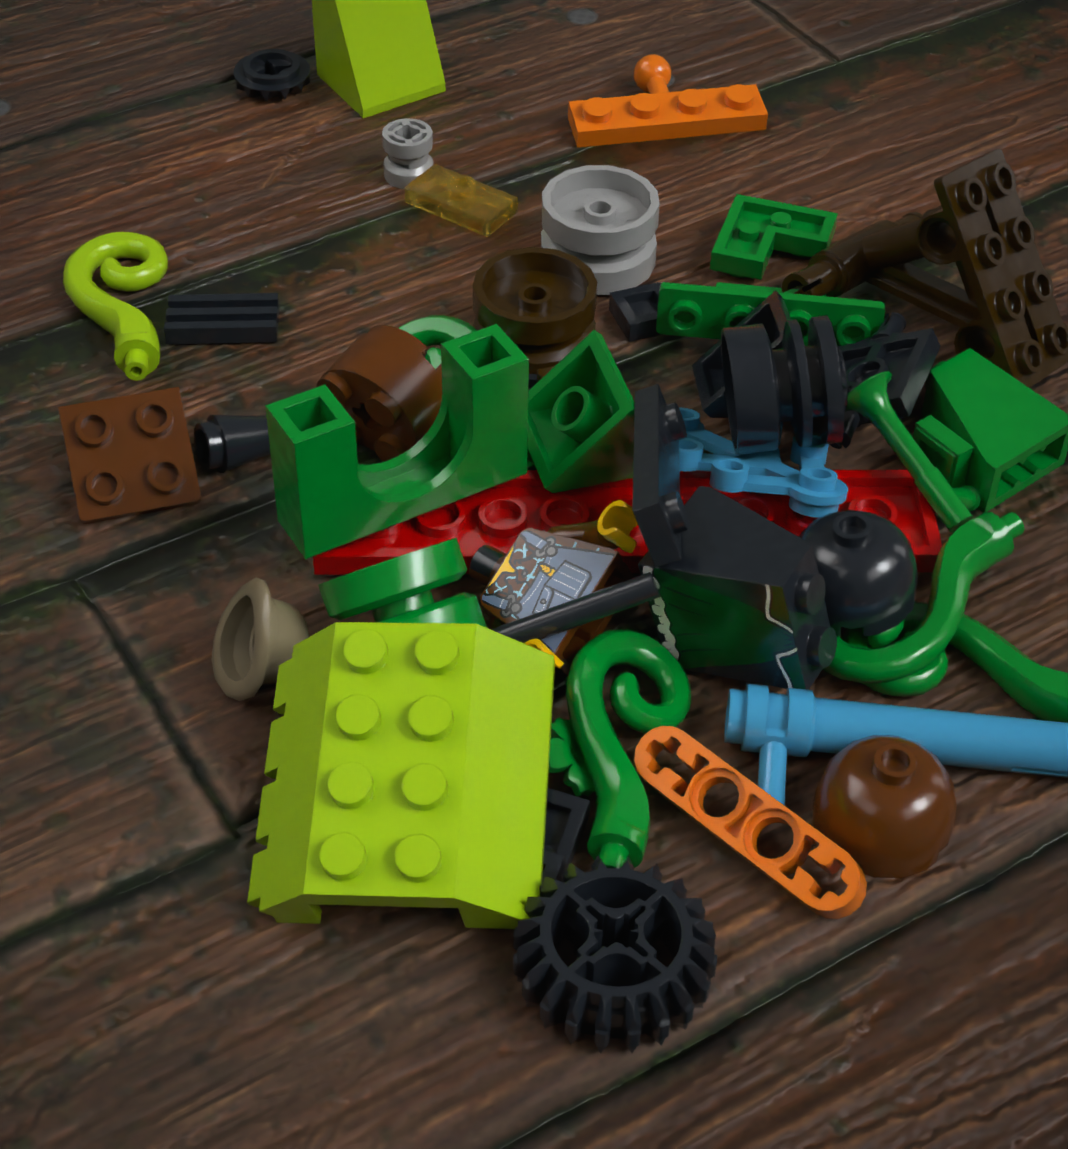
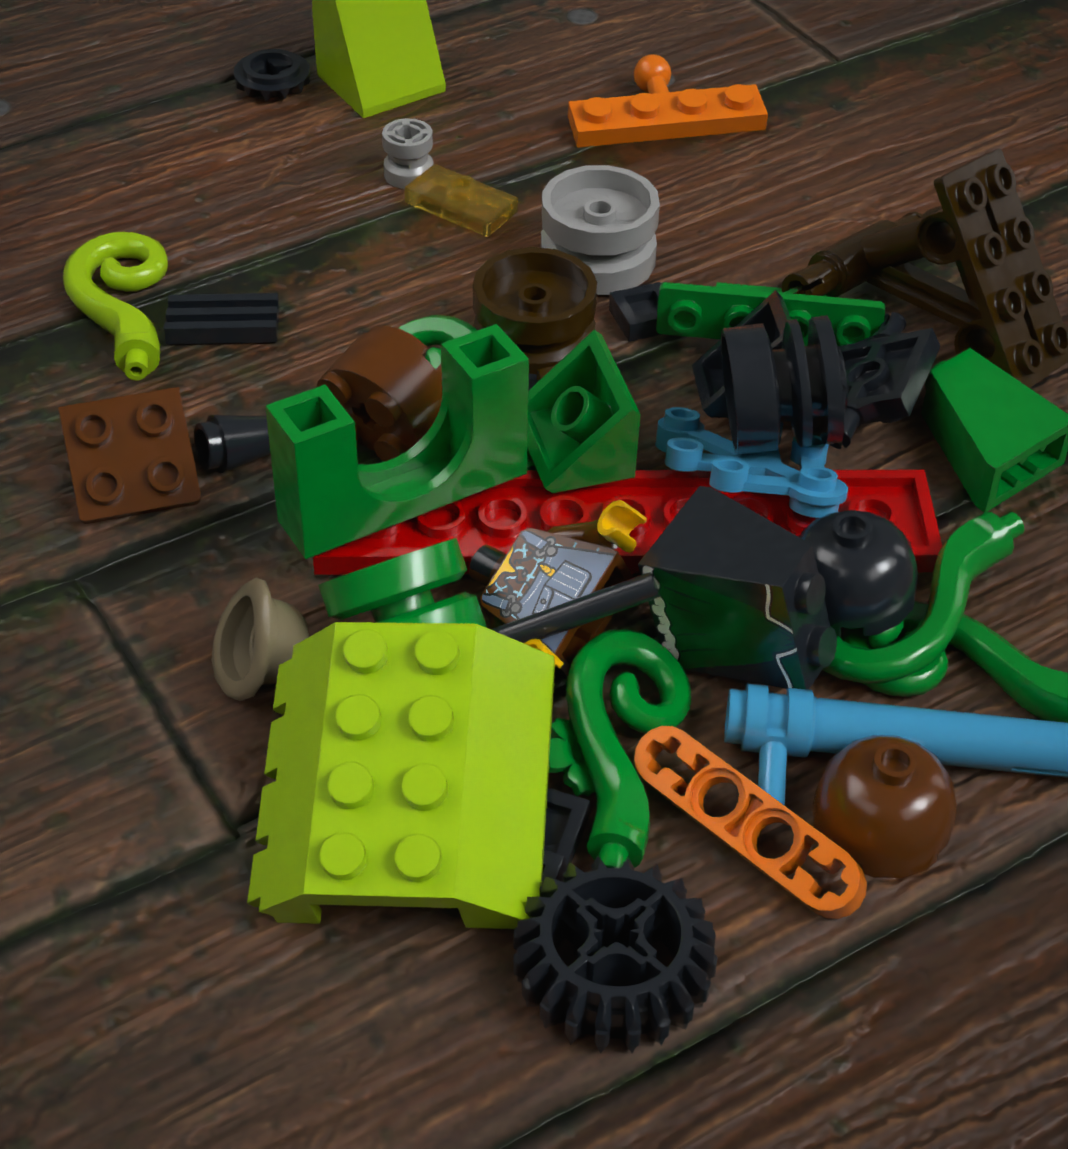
black plate [632,384,690,567] -> none
green plate [710,194,838,280] -> none
green piece [845,371,981,533] -> none
green tile [913,415,974,488] -> none

